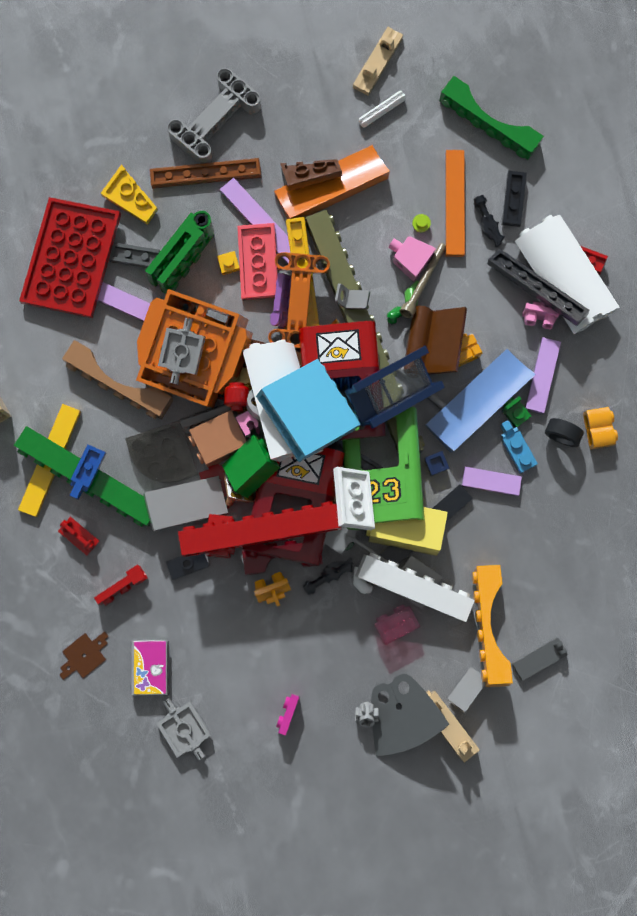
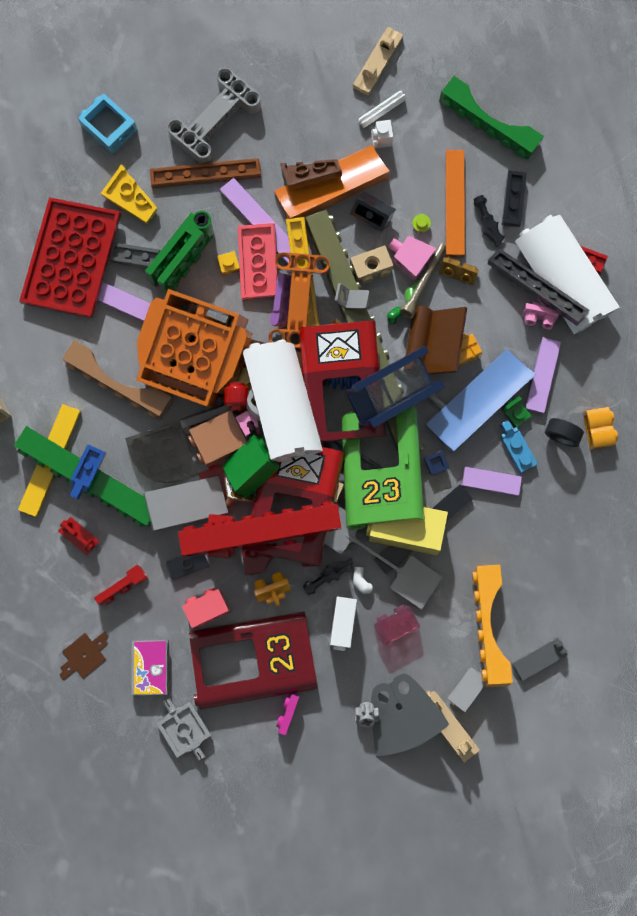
light grey plate [158,318,206,385] -> none
medium azure brick [256,359,361,462] -> none
white tile [333,467,375,530] -> none
white brick [355,552,475,622] -> none
none -> medium azure window [78,93,138,154]
none -> coral brick [182,588,231,629]
none -> dark red piece [189,611,318,710]
none -> white brick [330,597,357,651]
none -> black brick [350,192,396,232]
none -> tan brick [350,246,393,284]
none -> white brick [371,120,393,149]
none -> pearl gold hinge [439,257,479,285]

